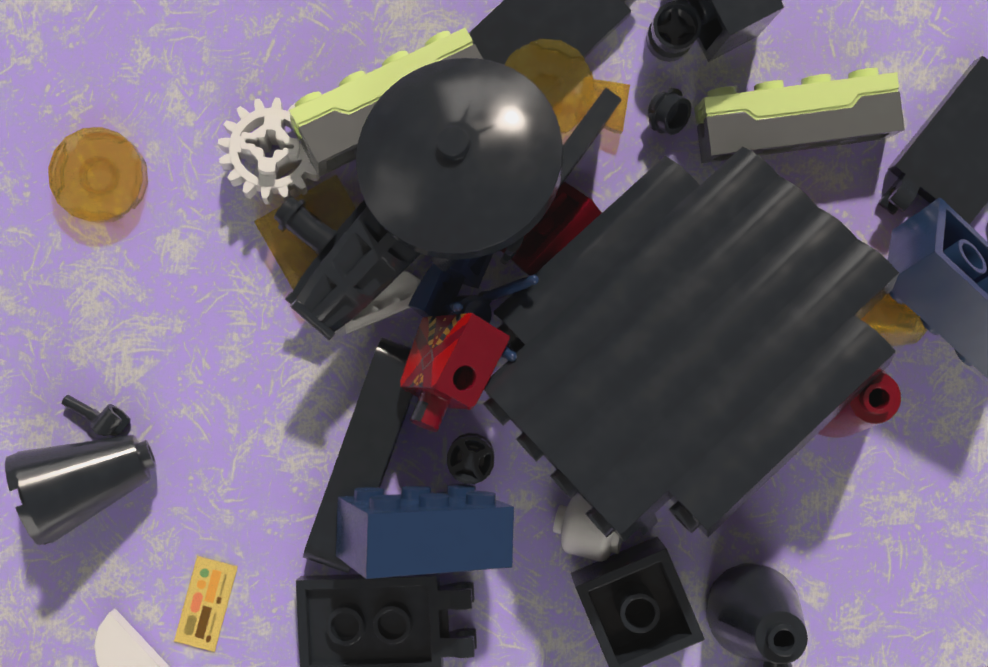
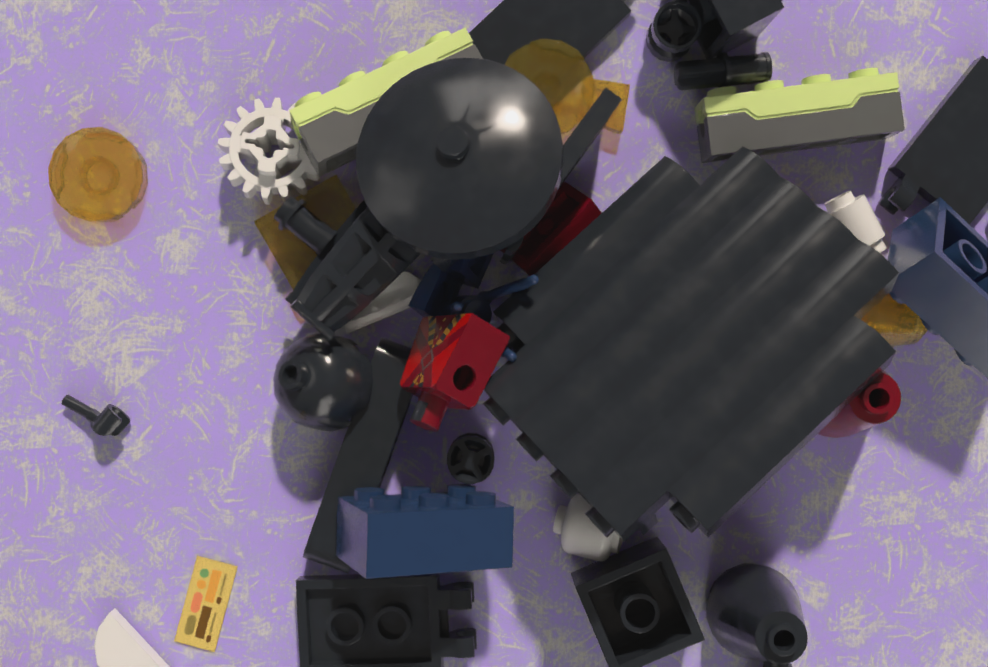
black cone [5,435,157,545] -> none
black plate [647,88,692,135] -> none
none -> black cylinder [273,333,373,432]
none -> black axle [674,52,772,91]
none -> white brick [824,190,887,253]

